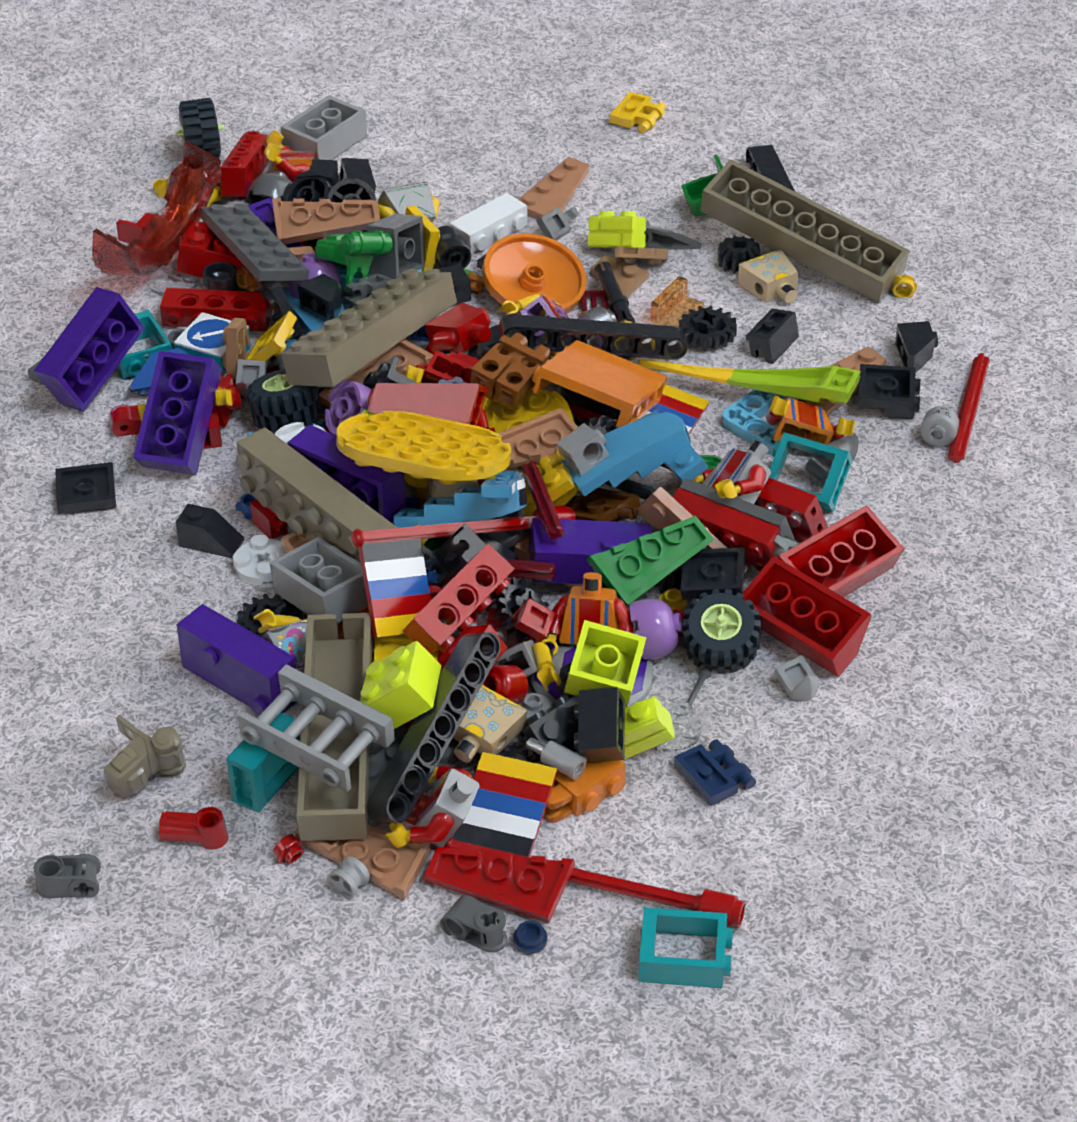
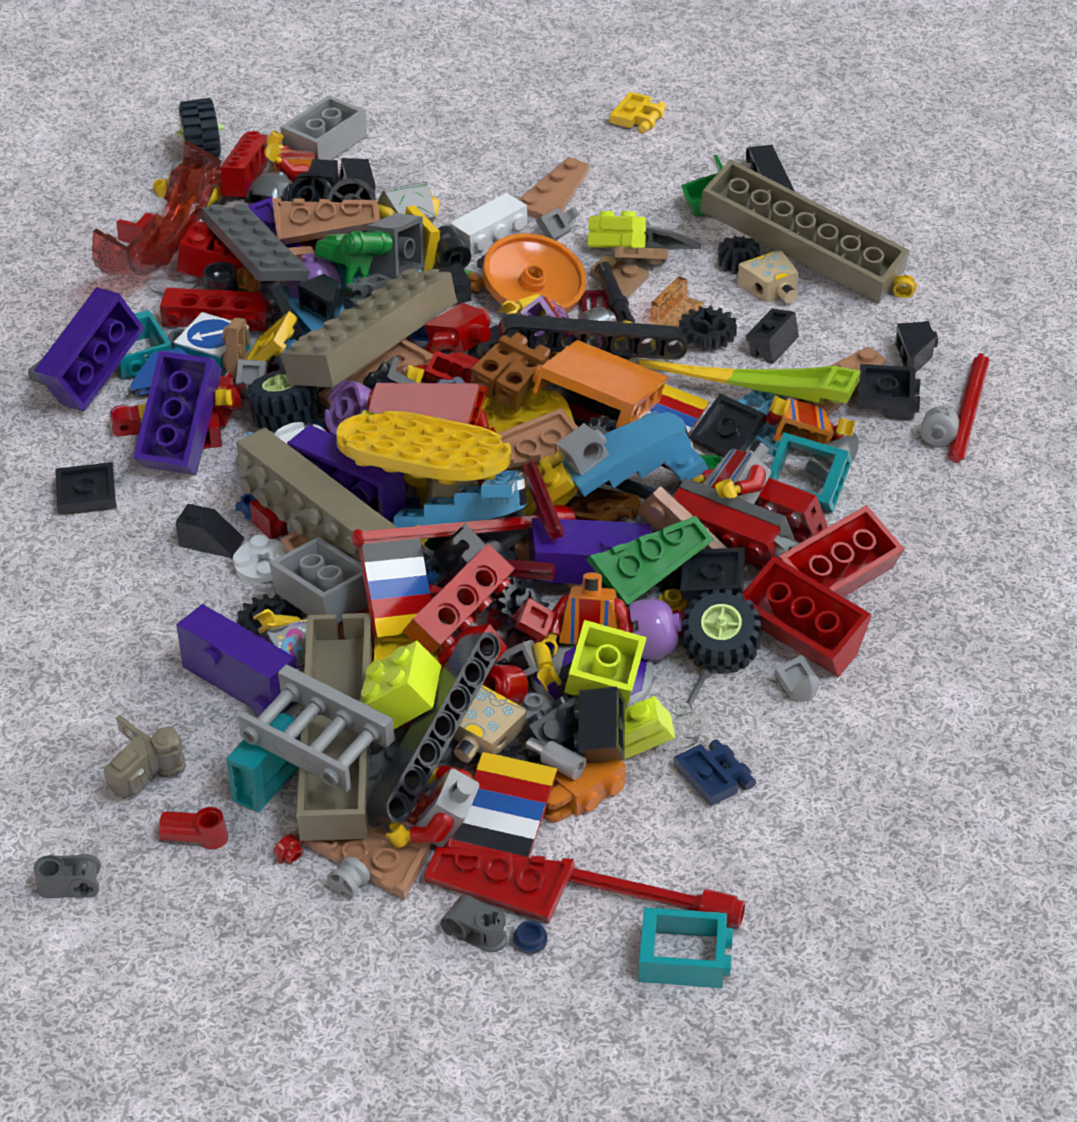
none -> black plate [690,393,767,457]

